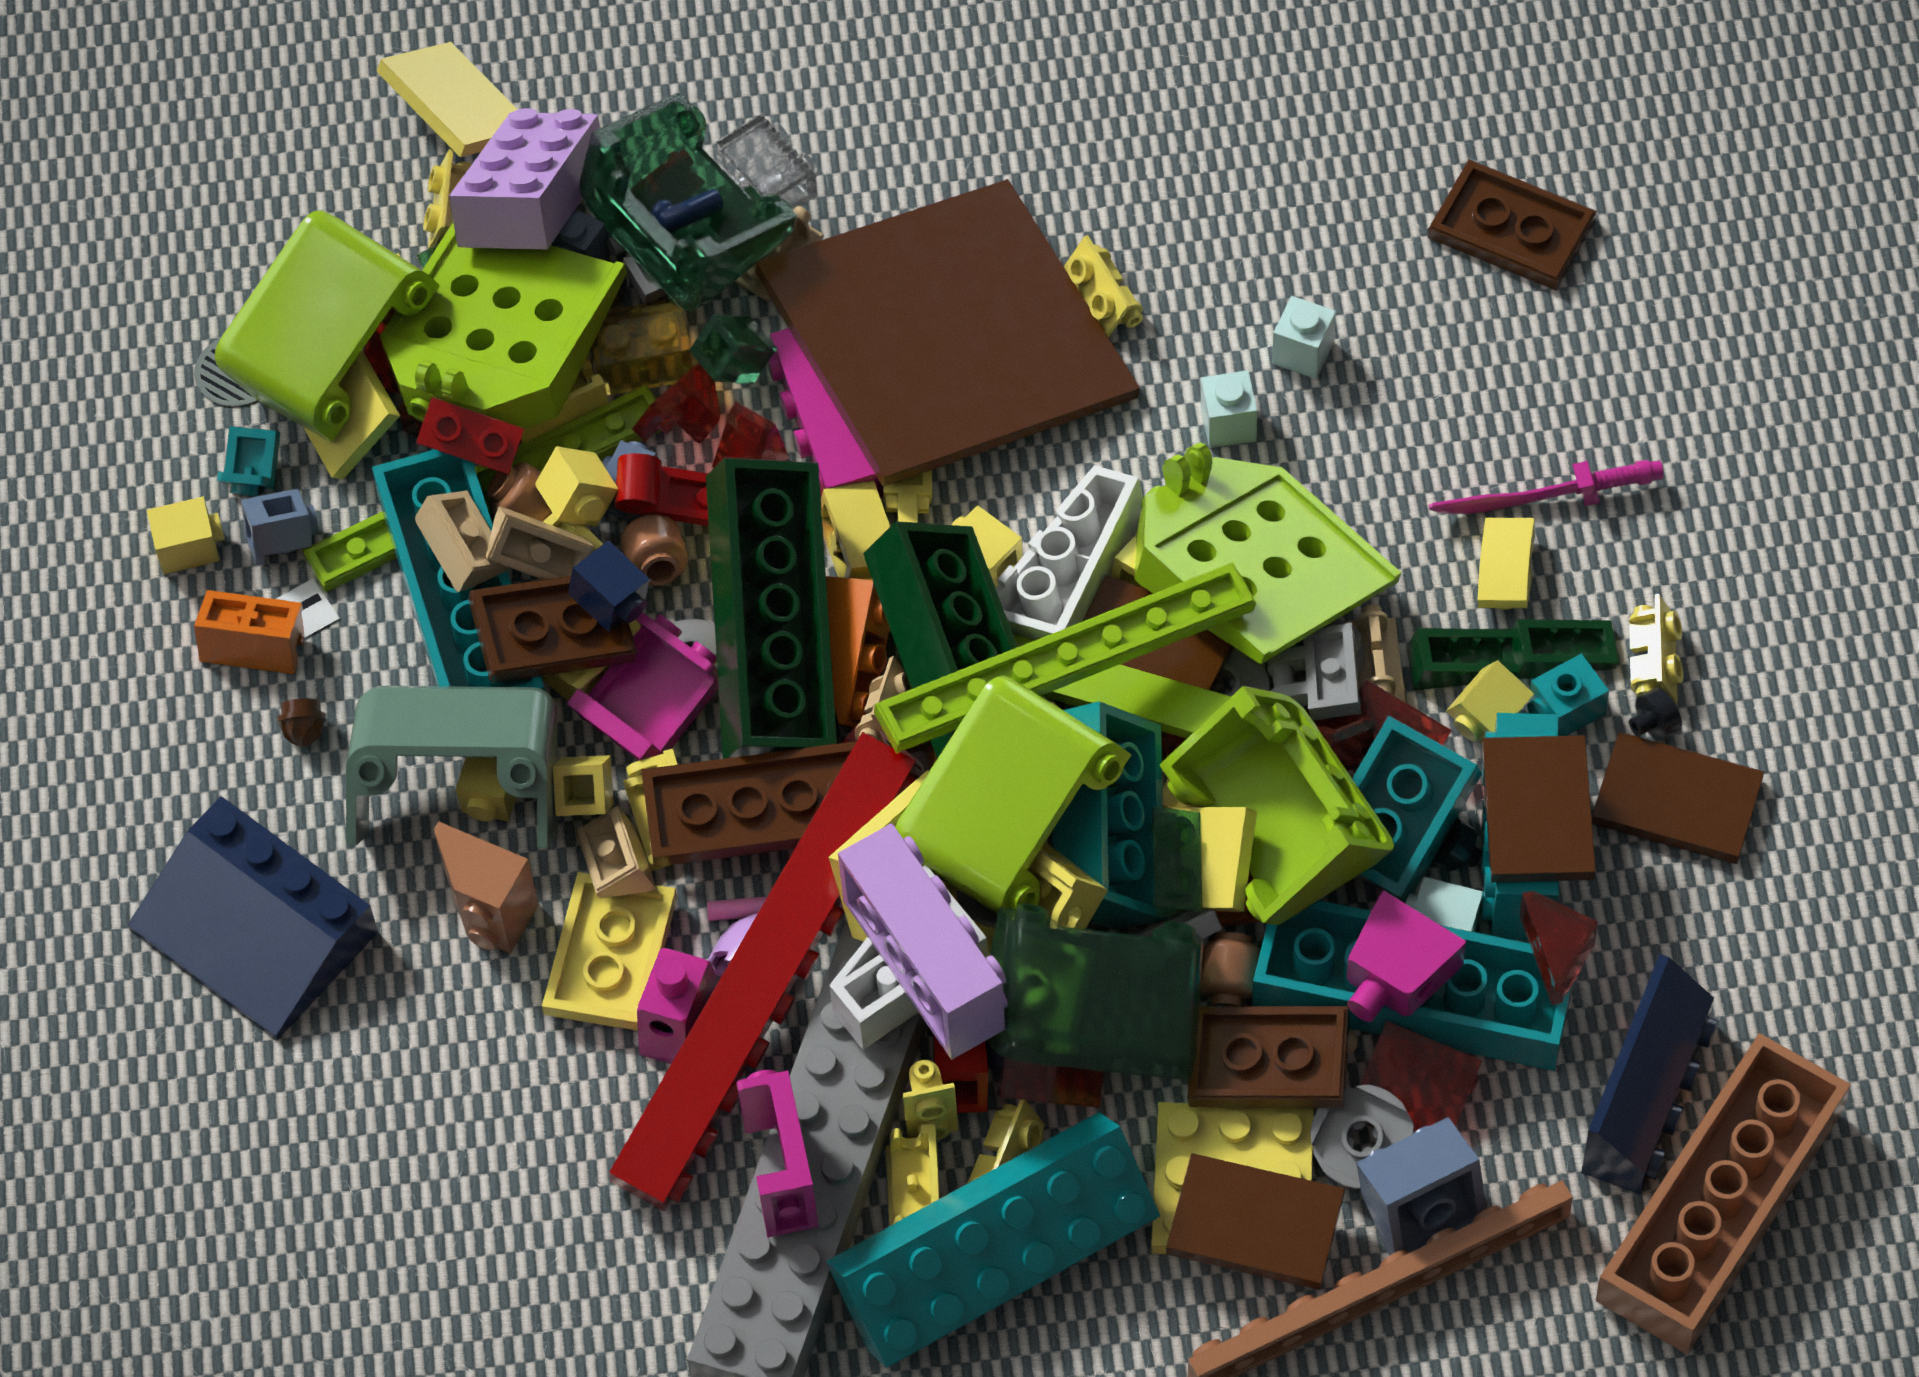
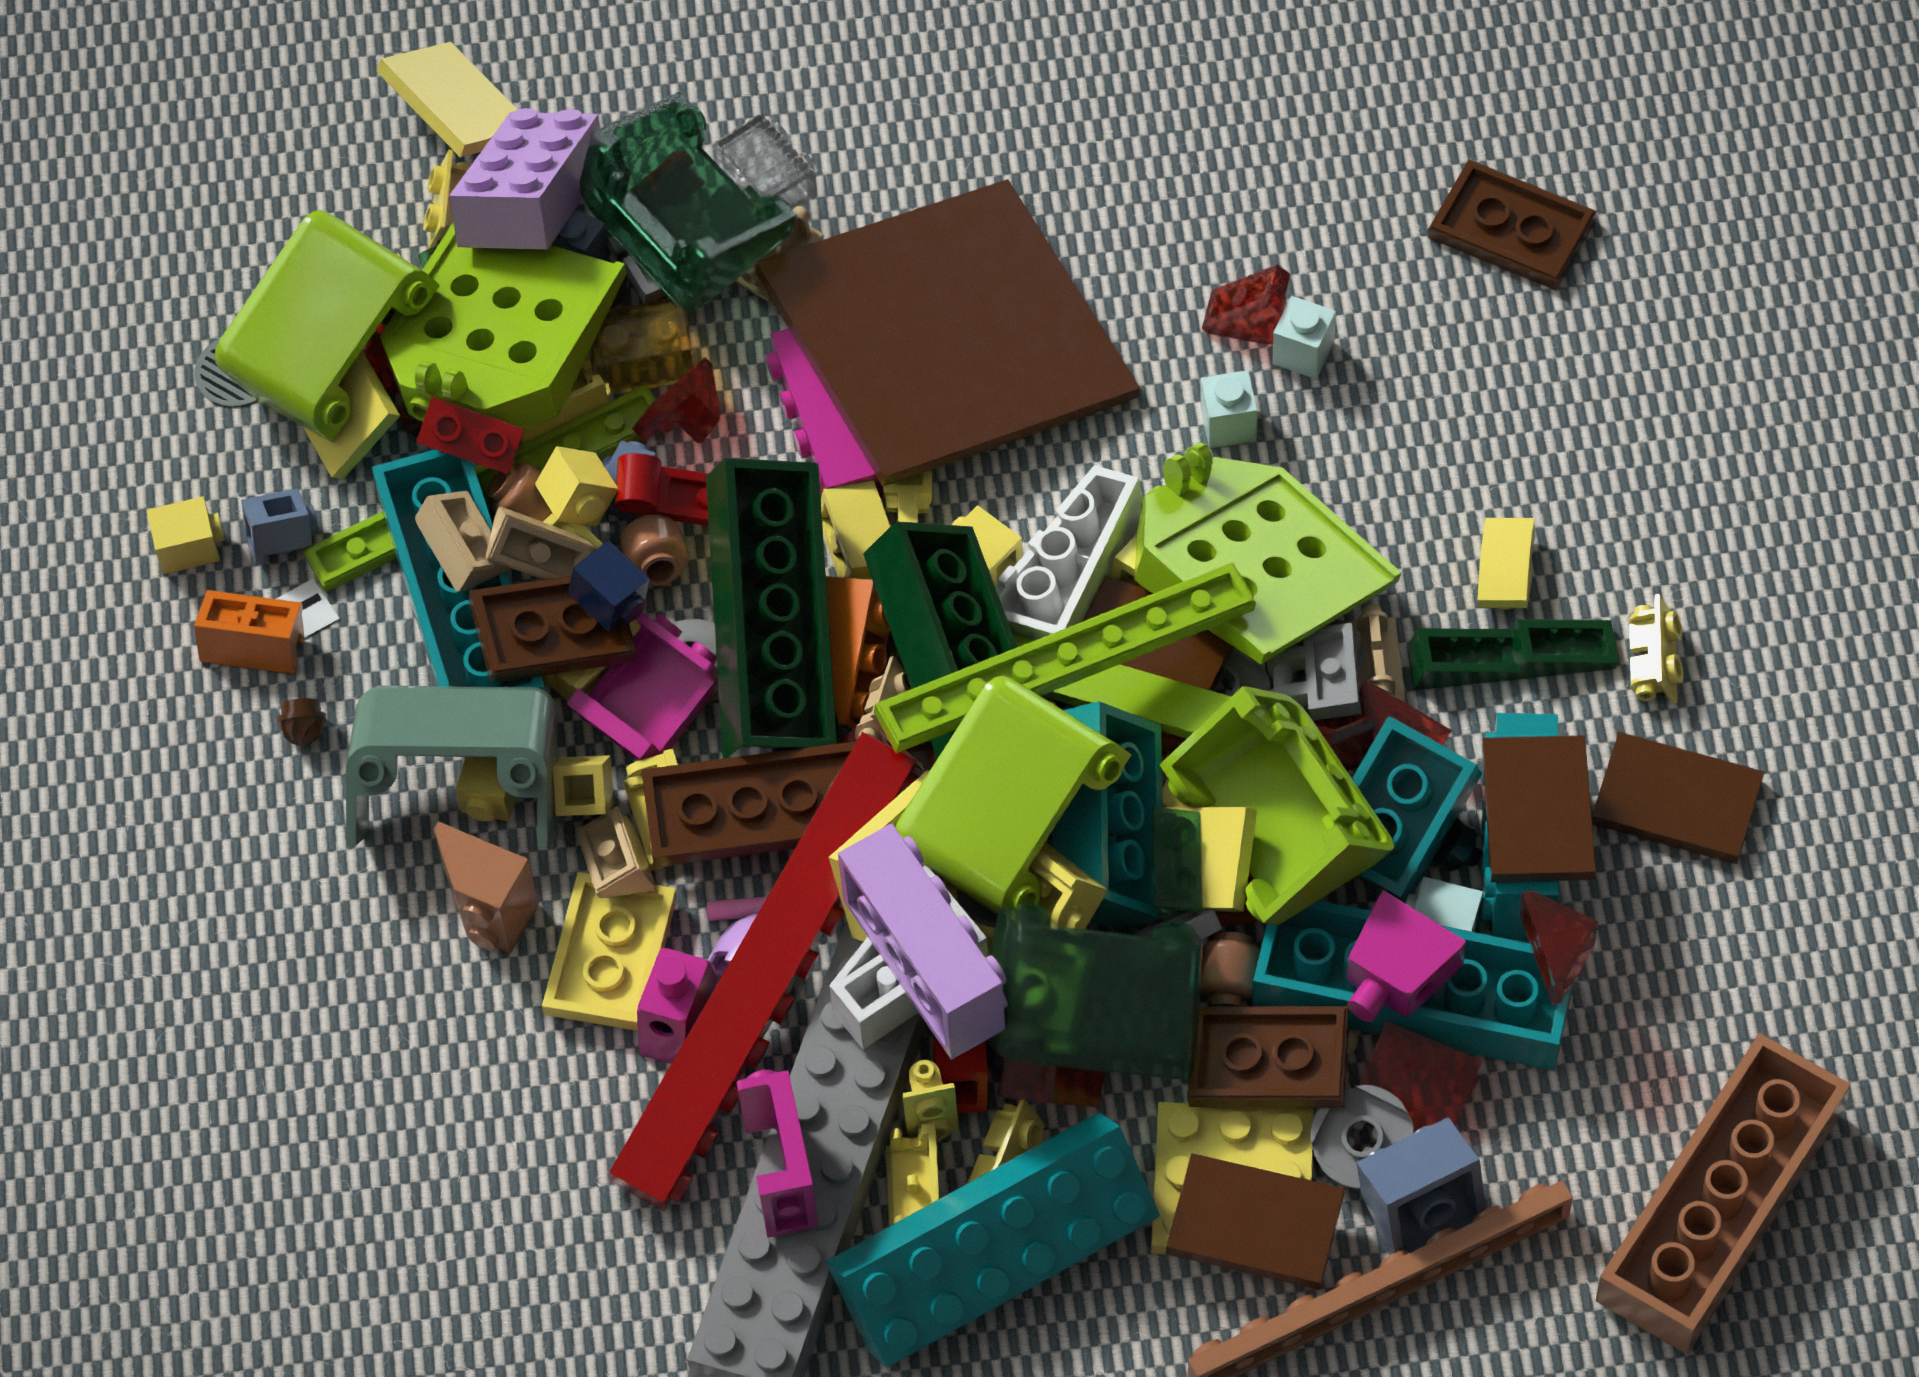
dark blue slope [127,796,378,1040] -> none
teal bracket [217,426,280,497] -> none
dark blue arm [651,189,724,233] -> none
clear green brick [689,314,778,385] -> none
clear red slope [712,402,791,468] -> none
light yellow hinge [1064,235,1143,338] -> none
dark pink sword [1429,460,1663,515] -> none
light yellow brick [1446,660,1534,744] -> none
teal brick [1527,653,1609,736] -> none
dark blue slope [1581,954,1718,1195] -> none
black tile [1629,687,1682,741] -> none
none -> clear red slope [1202,264,1291,345]

